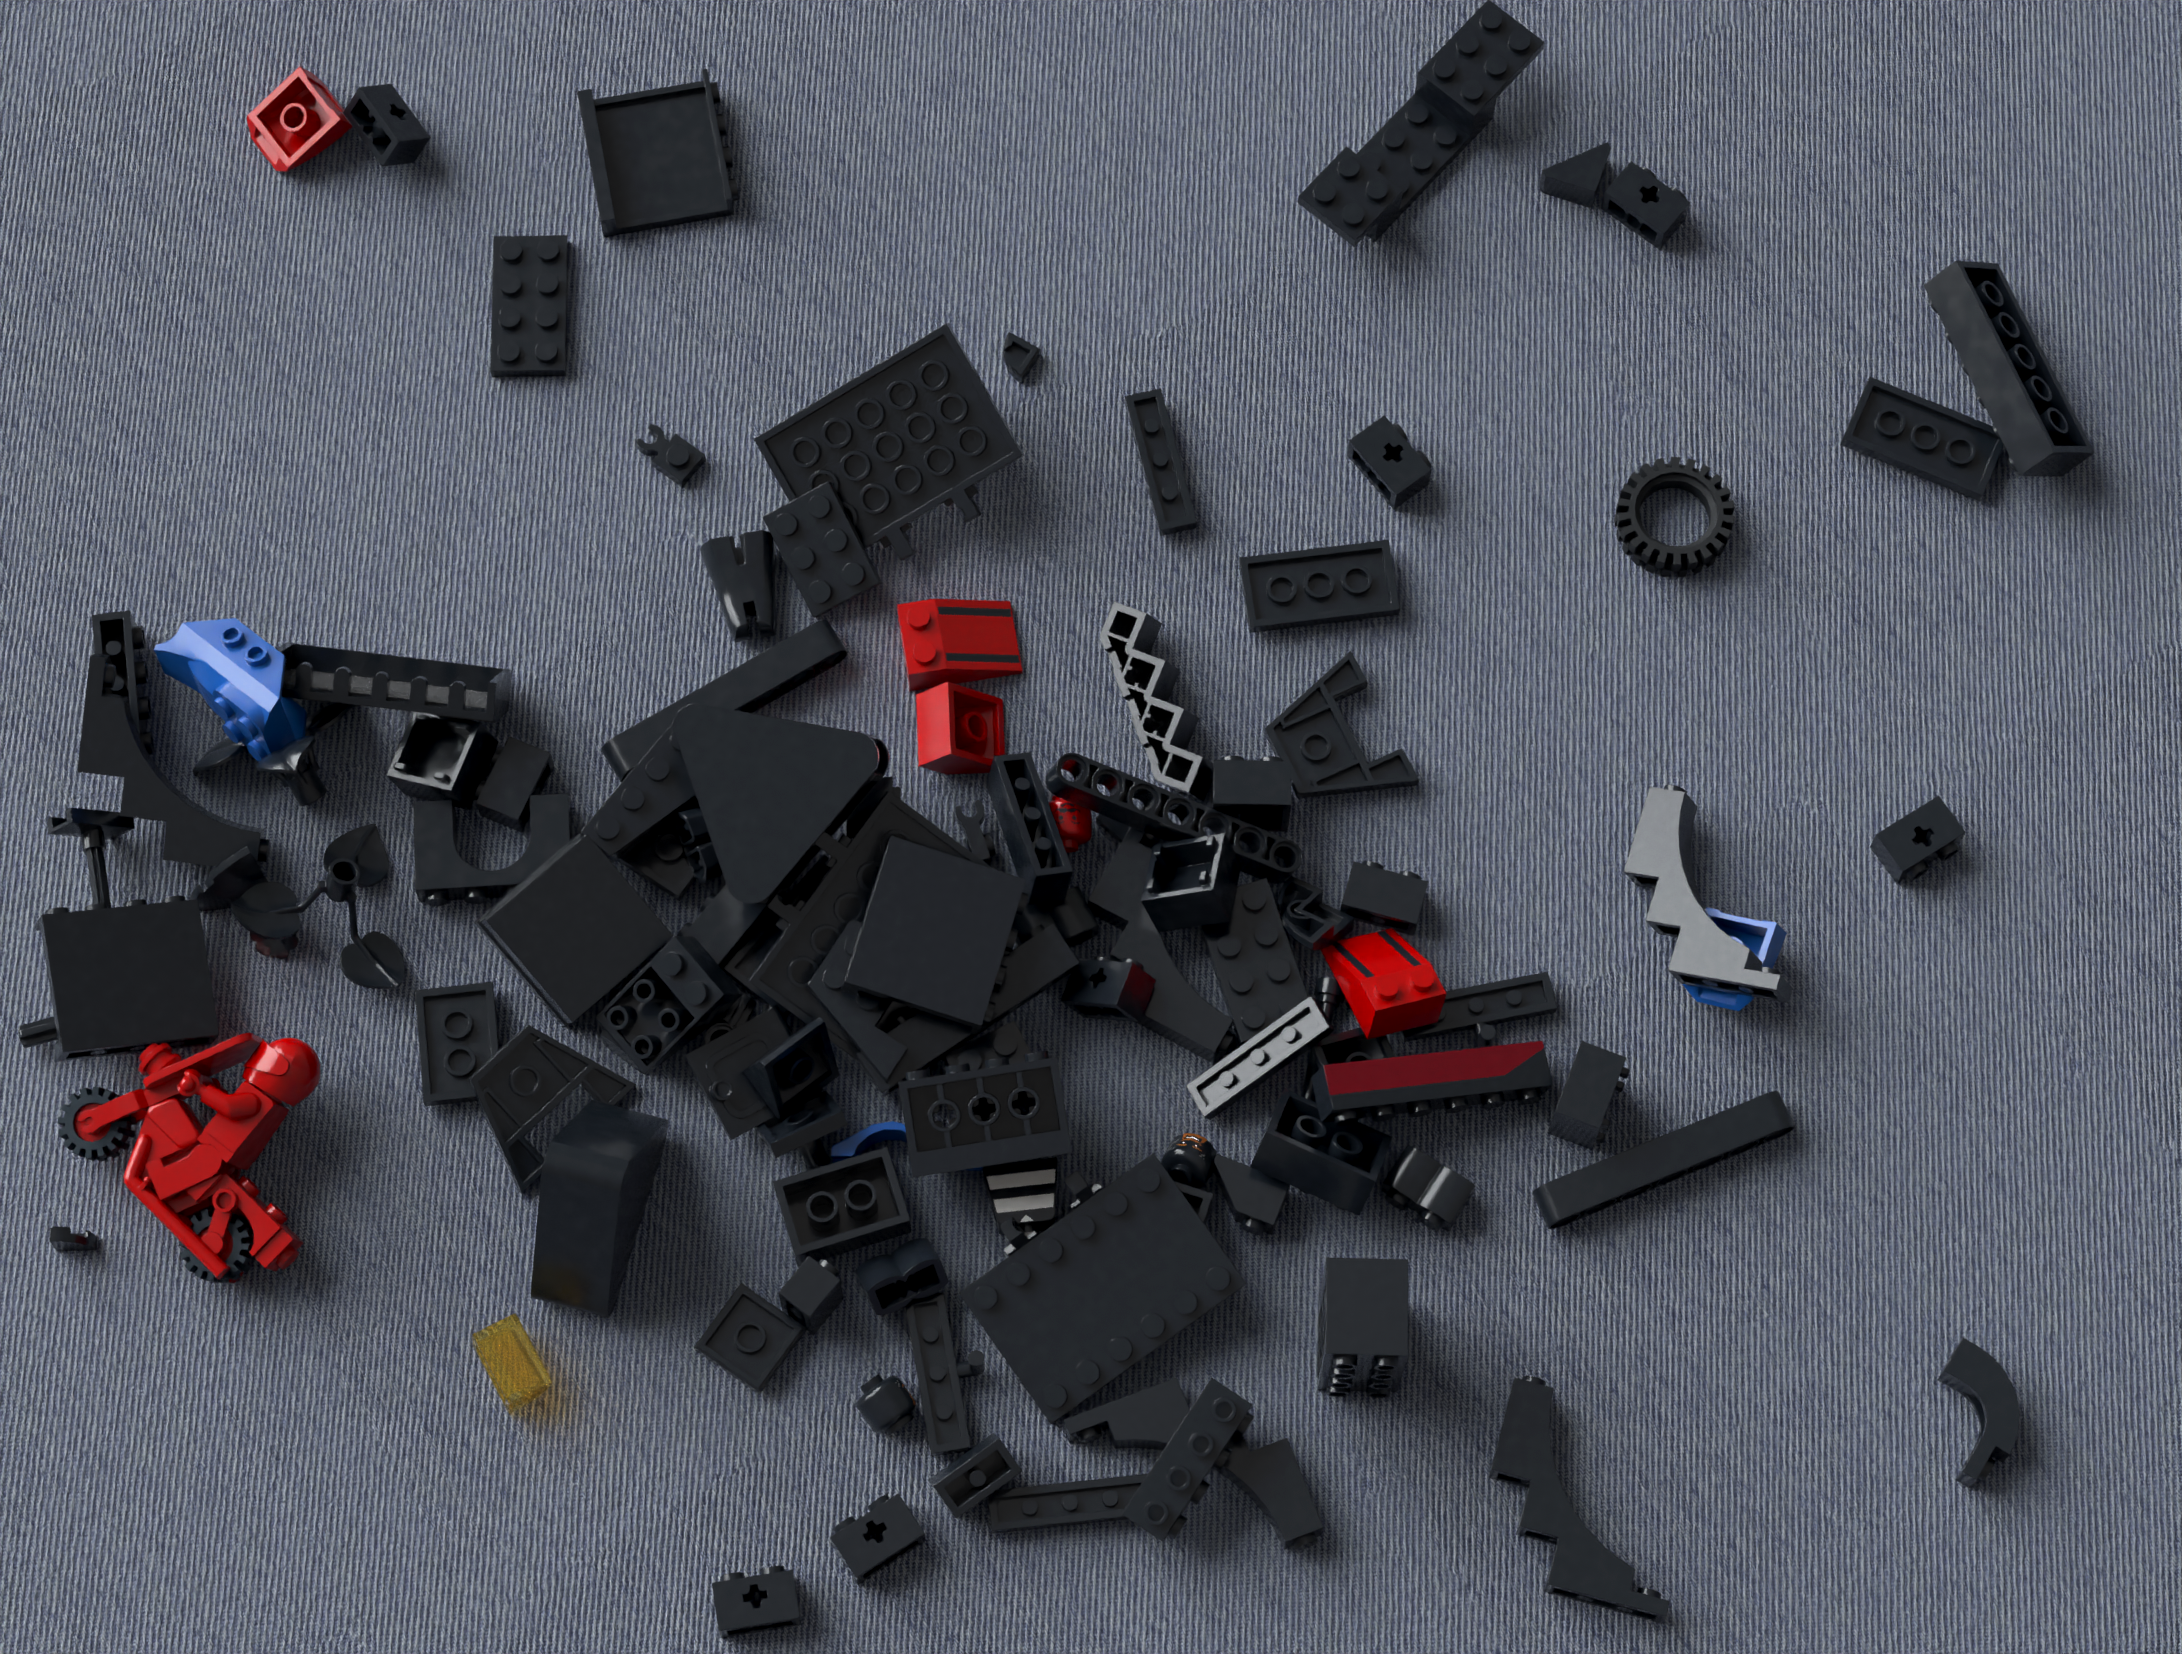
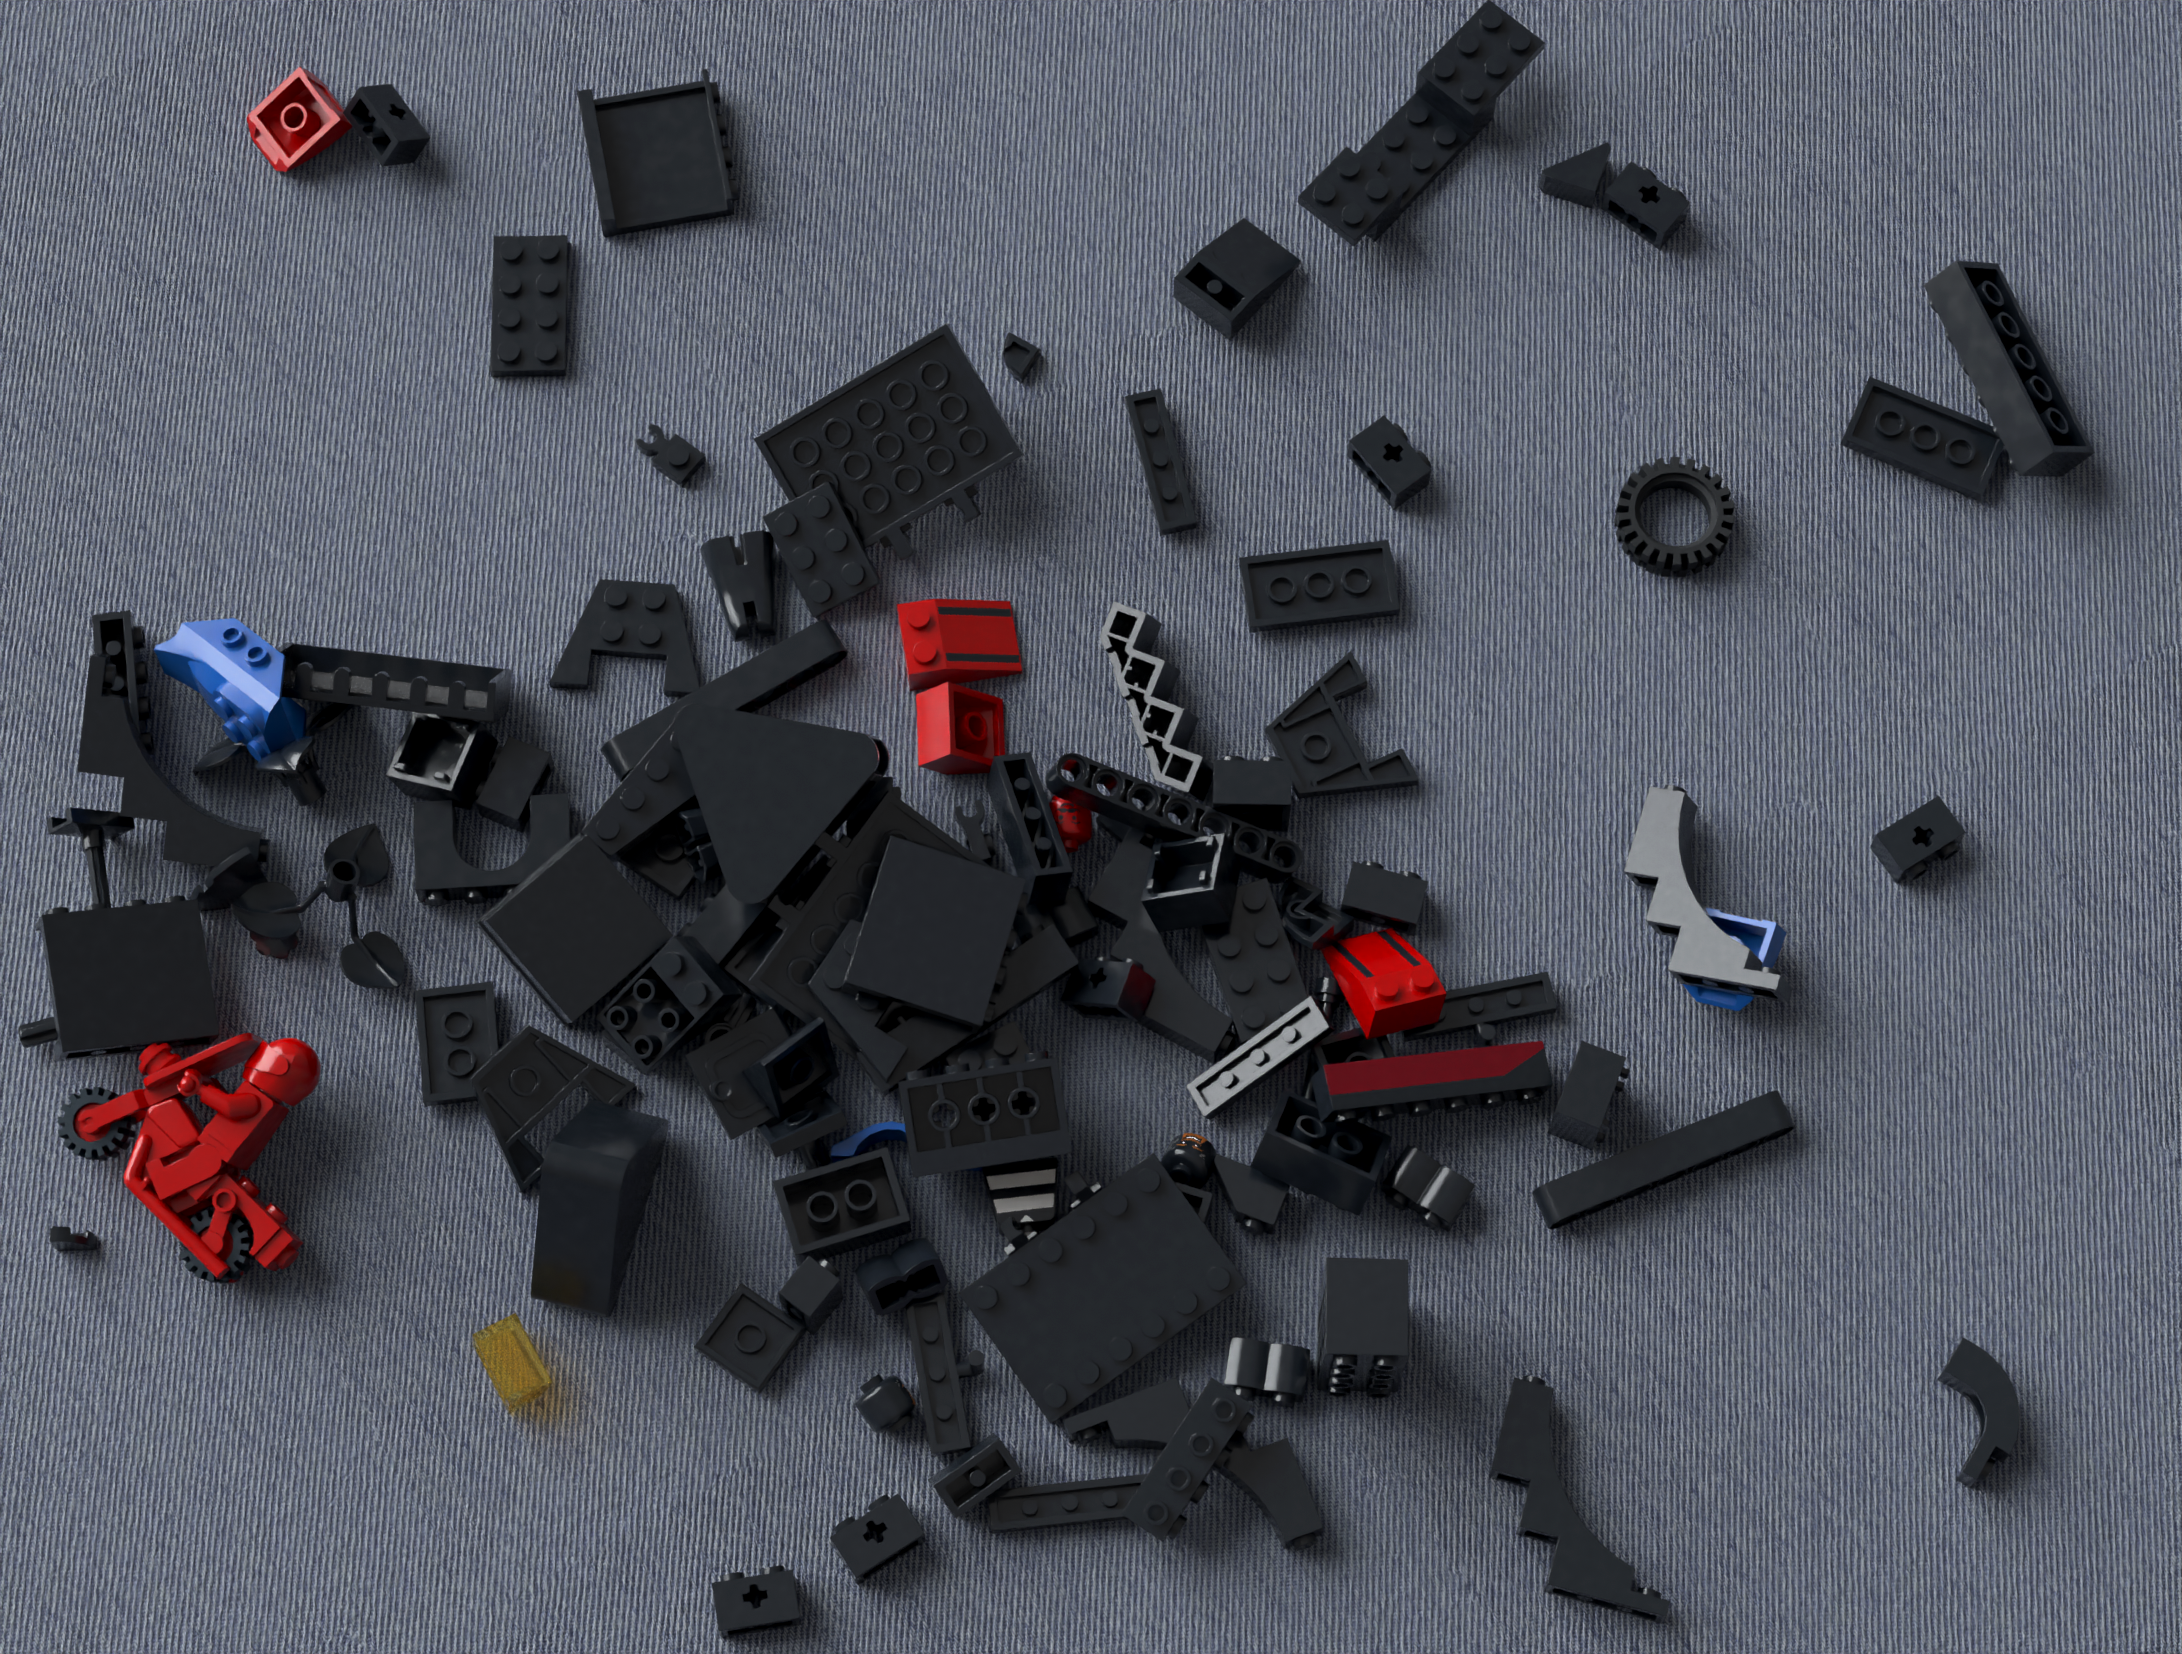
none -> black wing [549,579,700,697]
none -> black slope [1173,218,1301,340]
none -> black brick [1224,1338,1311,1407]

